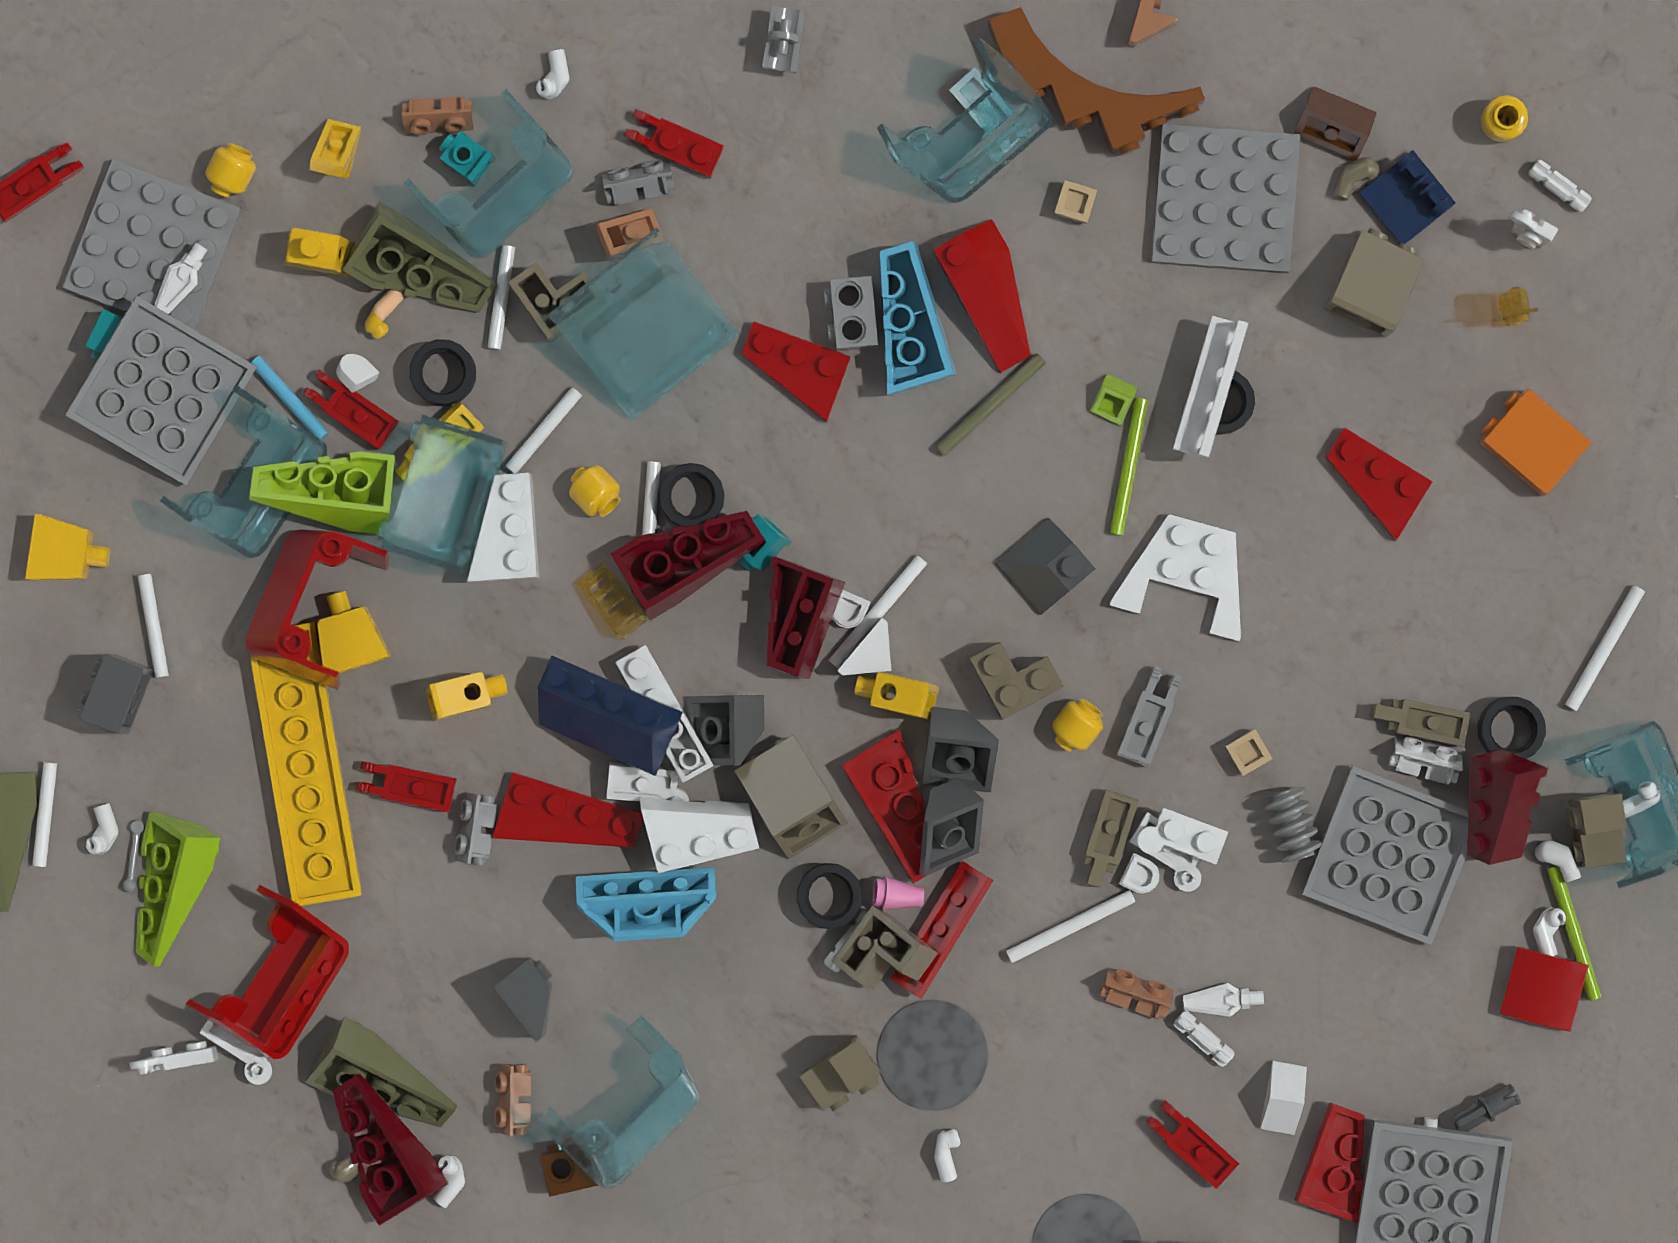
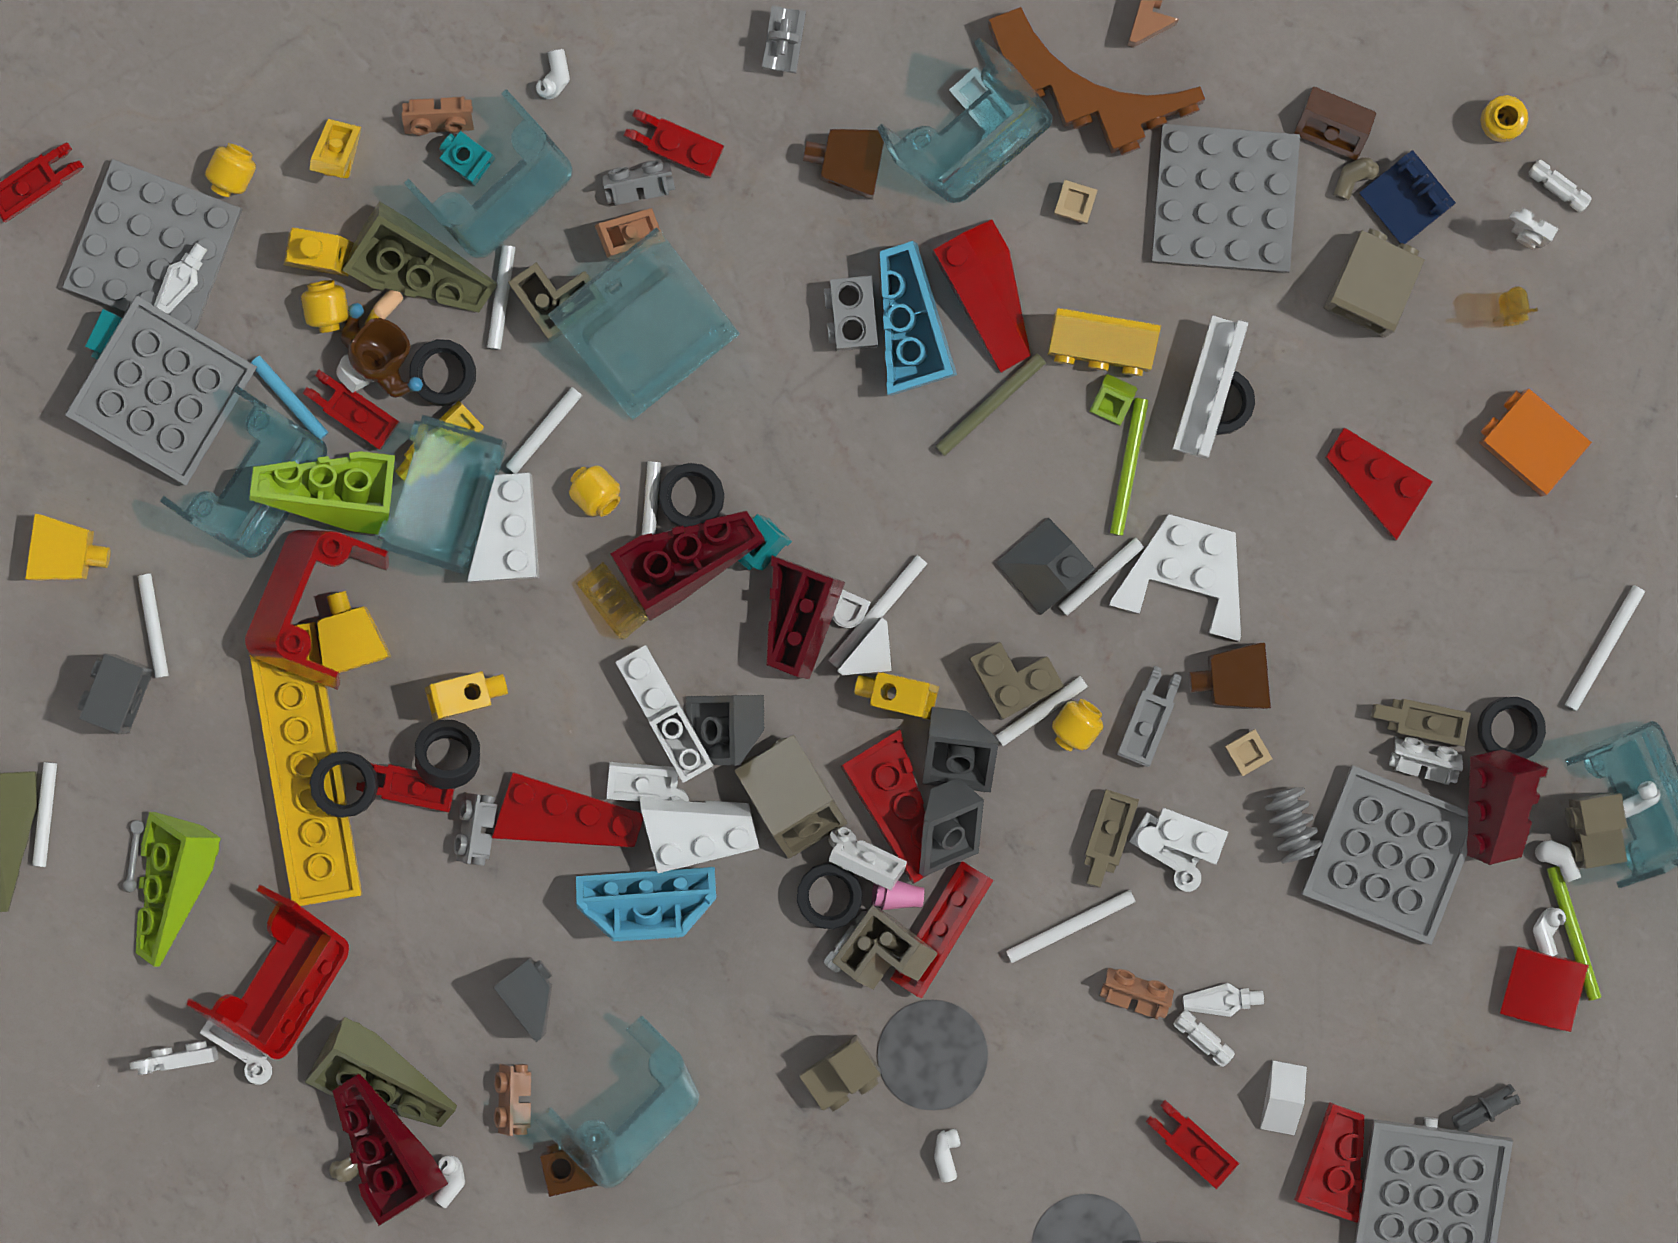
white arm [86,803,119,855] -> none
dark blue slope [538,655,683,776] -> none
red wing [742,321,851,422] -> none
white tile [1118,853,1159,893] -> none
none -> yellow head [301,280,349,333]
none -> black tyre [310,751,378,818]
none -> reddish brown piece [340,303,423,398]
none -> black tyre [415,720,480,789]
none -> reddish brown torso [803,129,886,199]
none -> white hinge [828,827,907,890]
none -> white bar [995,676,1088,747]
none -> yellow slope [1047,308,1161,376]
none -> white bar [1058,537,1144,616]
none -> reddish brown torso [1189,643,1271,709]

